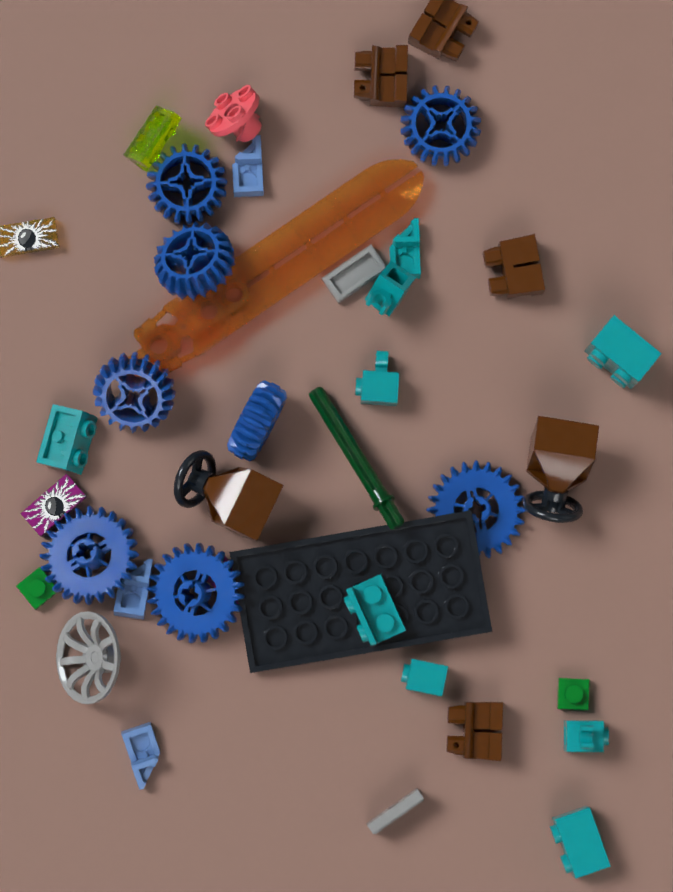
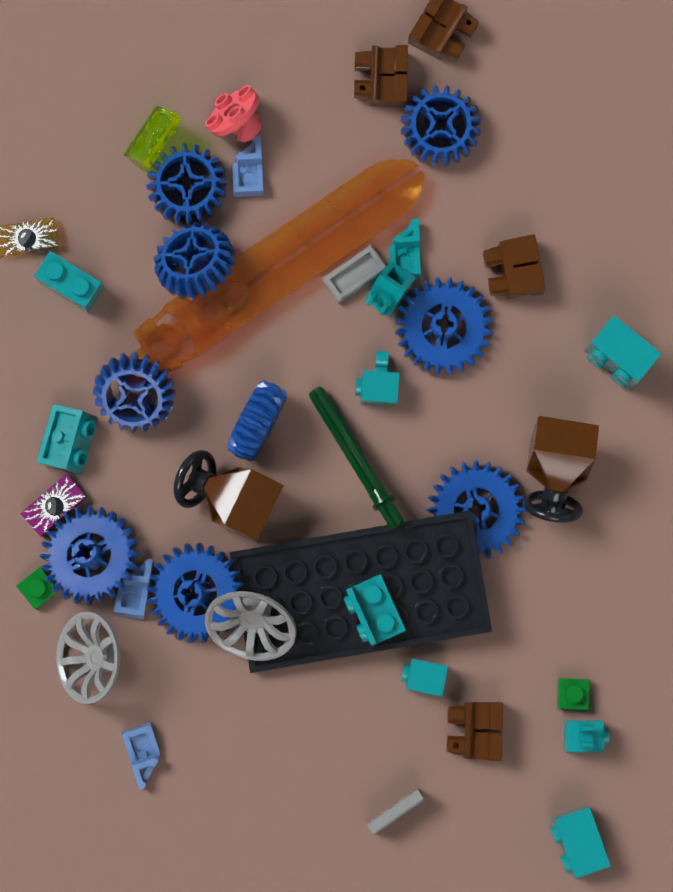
none -> teal brick [34,251,105,314]
none -> light grey wheel [205,591,296,661]
none -> blue gear [395,277,493,376]

